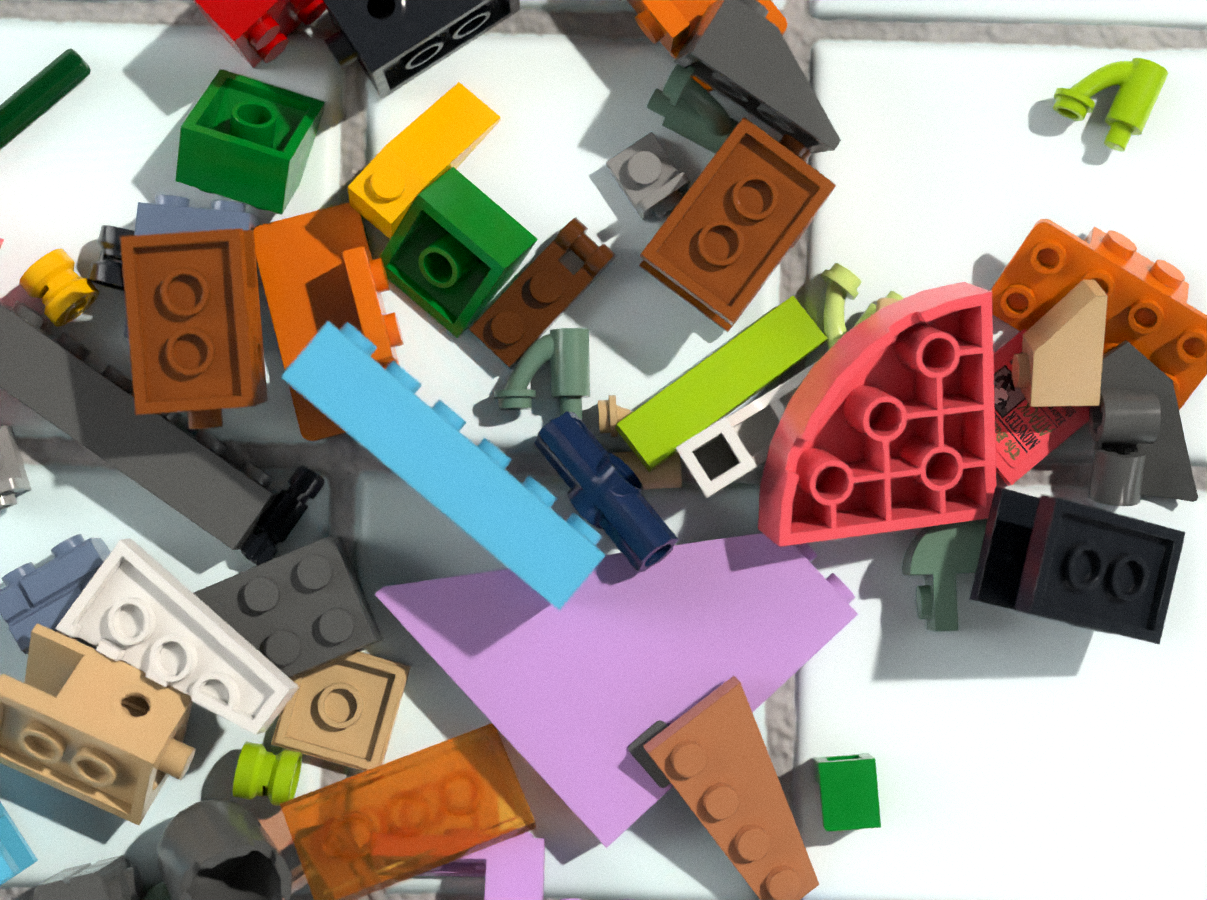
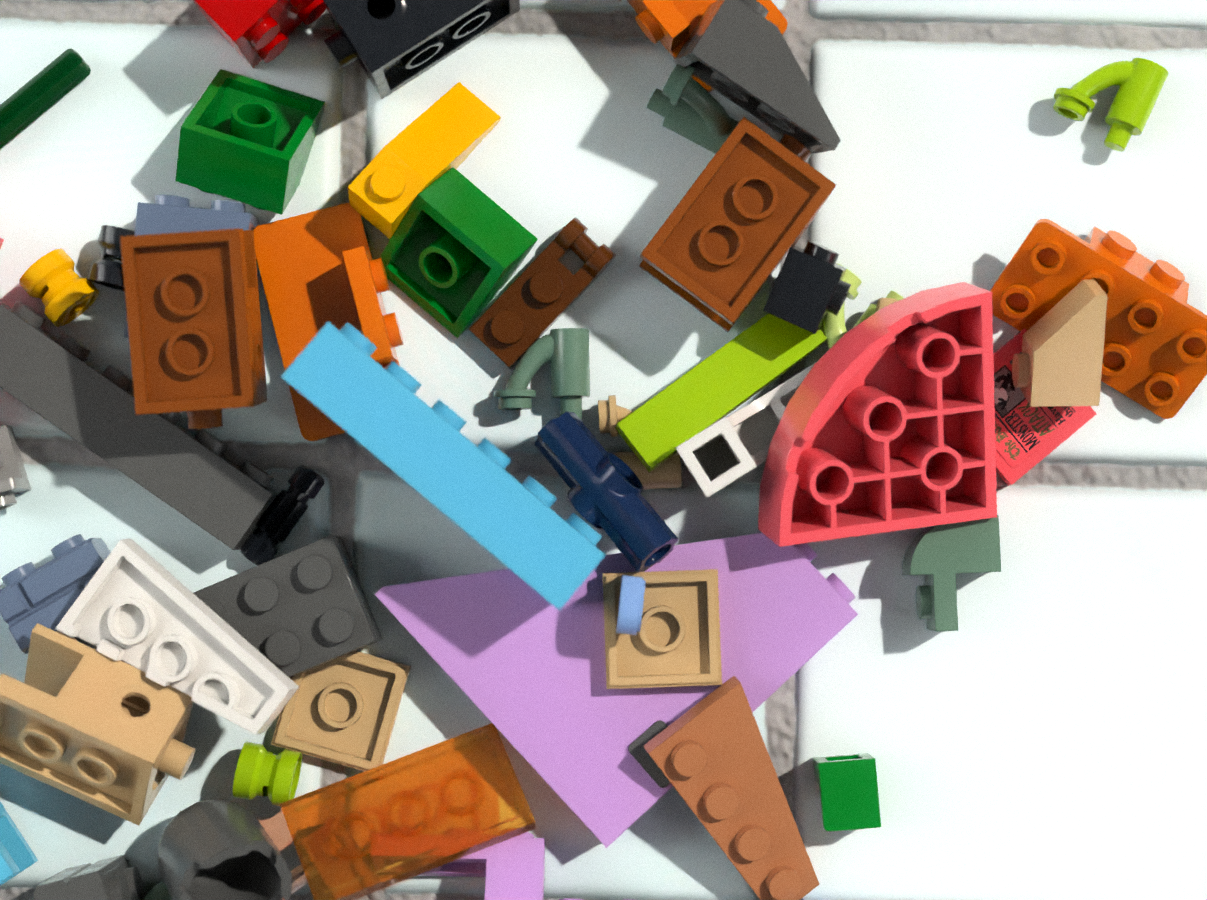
light grey bracket [606,131,690,220] -> none
black torso [969,487,1186,645] -> none
dark grey panel [1089,340,1198,506] -> none
none -> tan tile [603,569,722,689]
none -> light blue tile [616,575,646,635]
none -> black brick [763,241,851,334]

